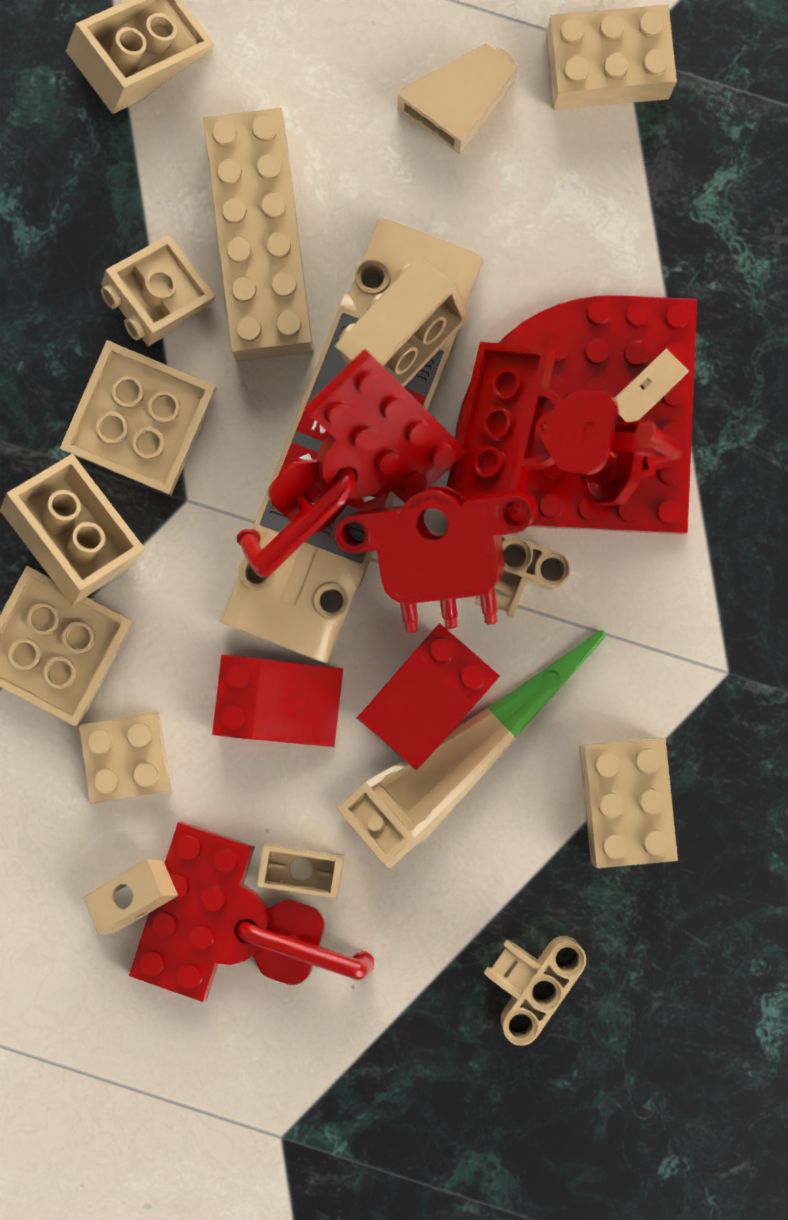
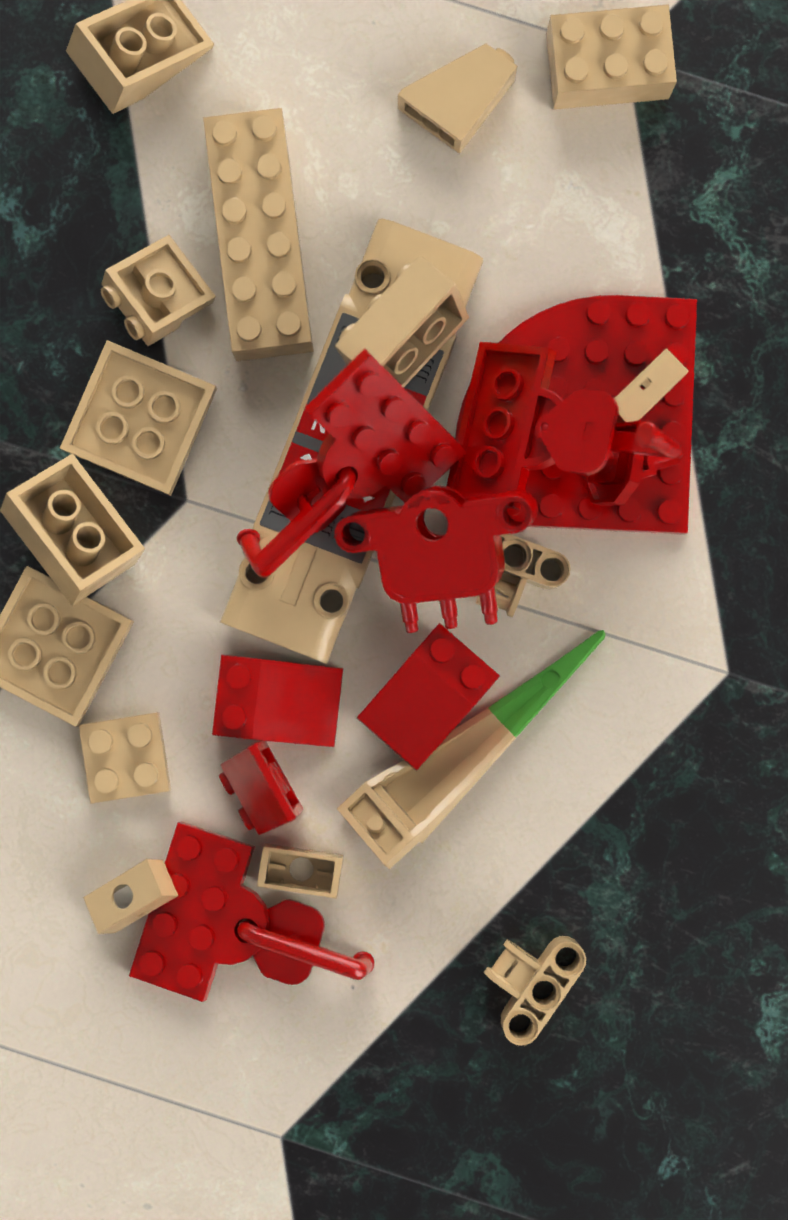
tan brick [579,738,678,868] -> none
none -> red slope [219,741,303,835]

